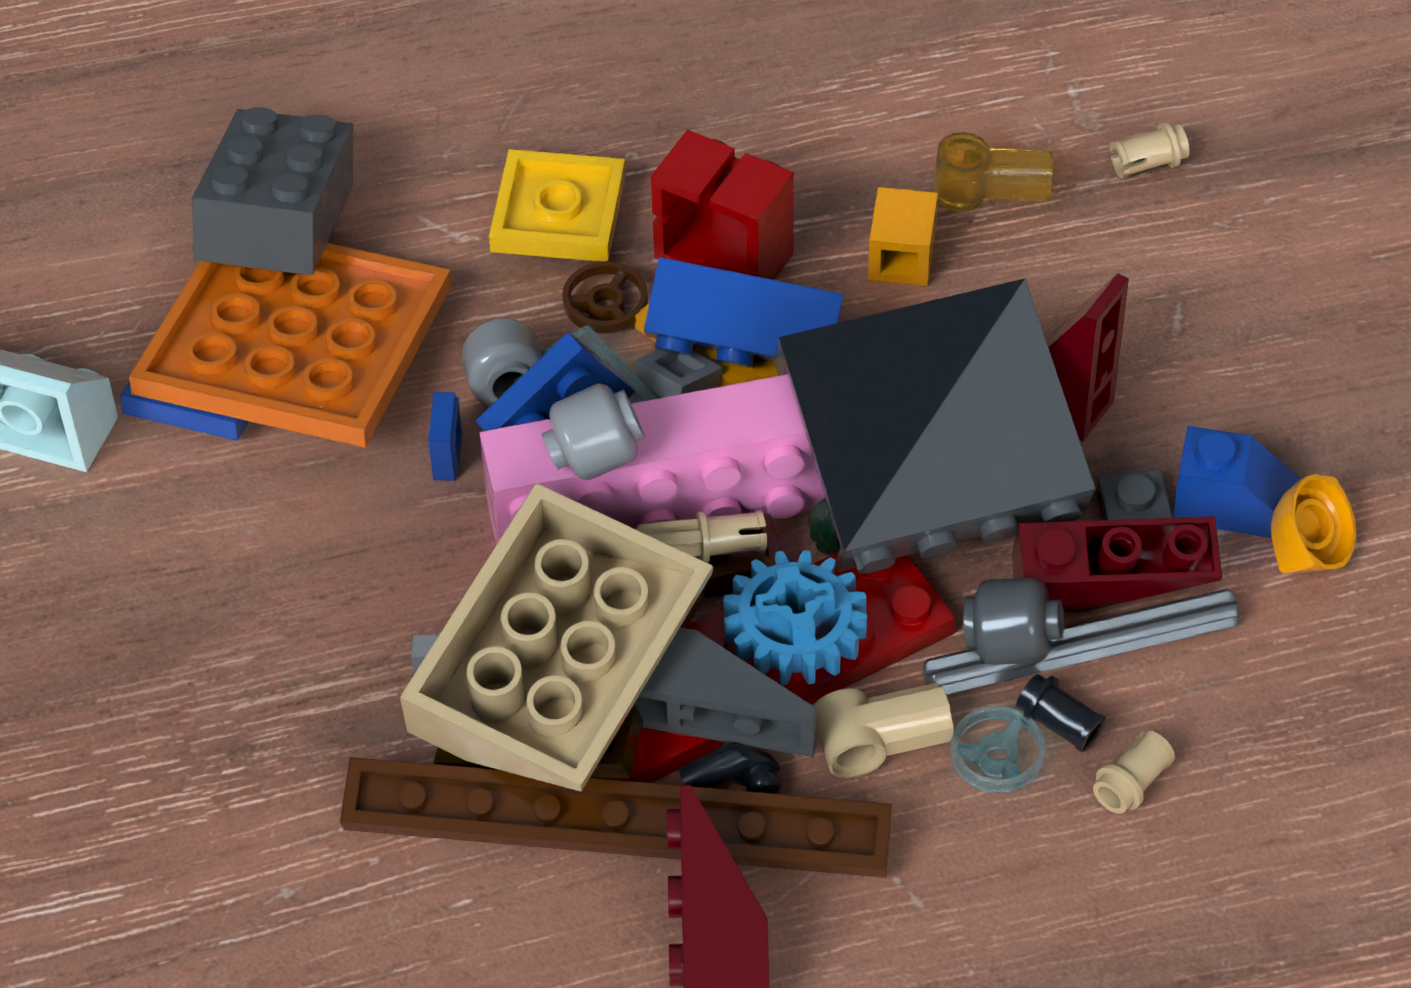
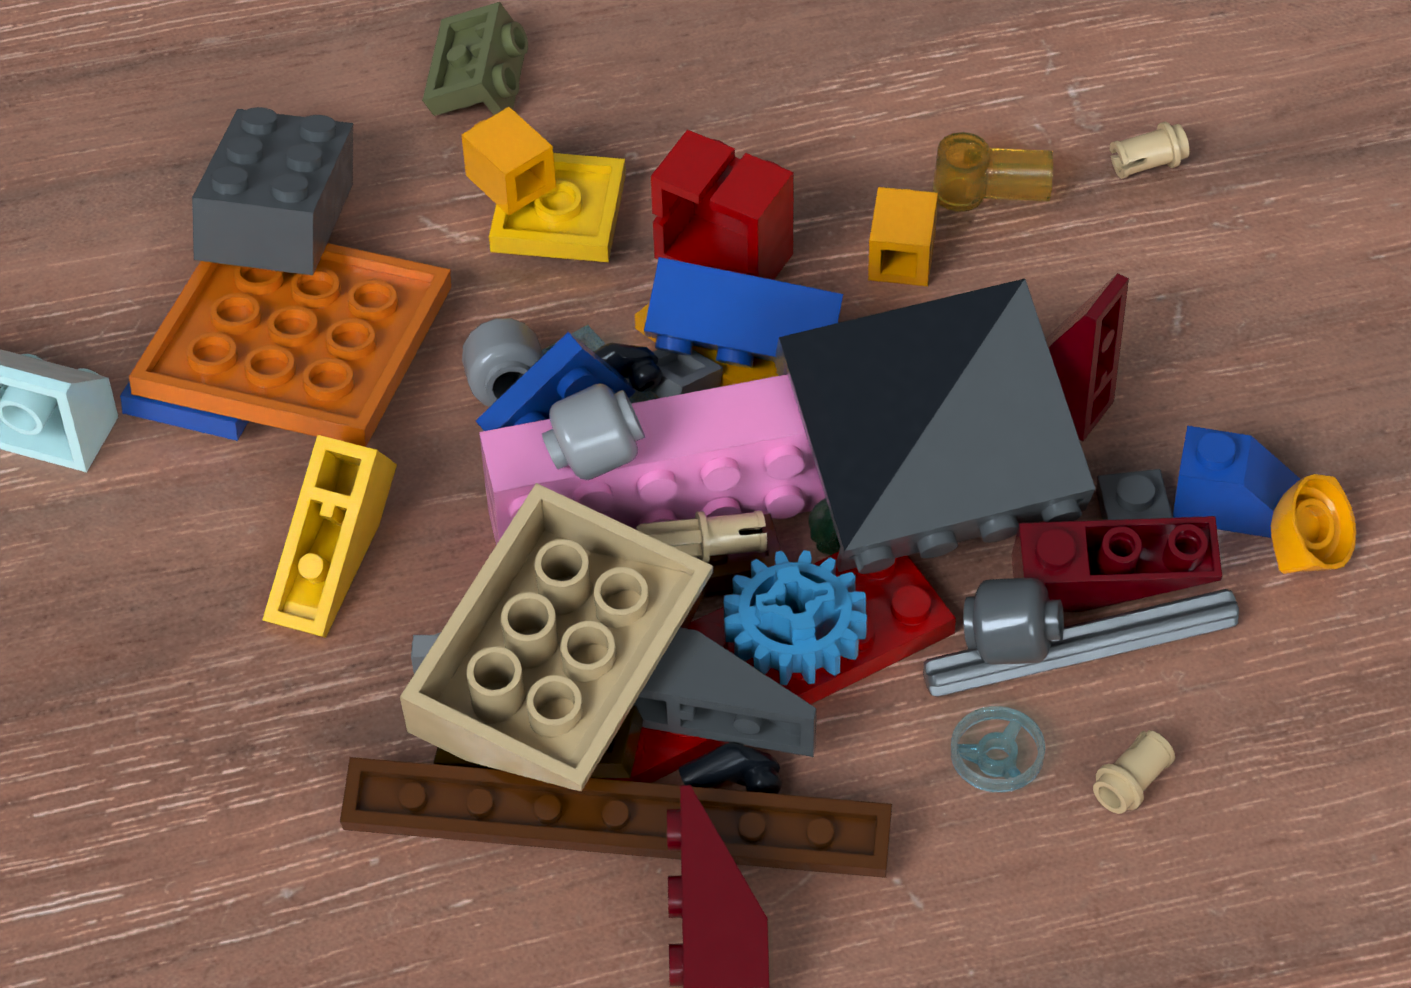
blue tile [428,392,463,481] -> none
reddish brown piece [562,261,648,333] -> none
tan piece [813,683,954,779] -> none
black pin [1016,674,1106,752] -> none
none -> yellow slope [262,435,397,638]
none -> olive bracket [422,2,528,116]
none -> light orange brick [461,107,556,216]
none -> black arm [594,343,662,392]

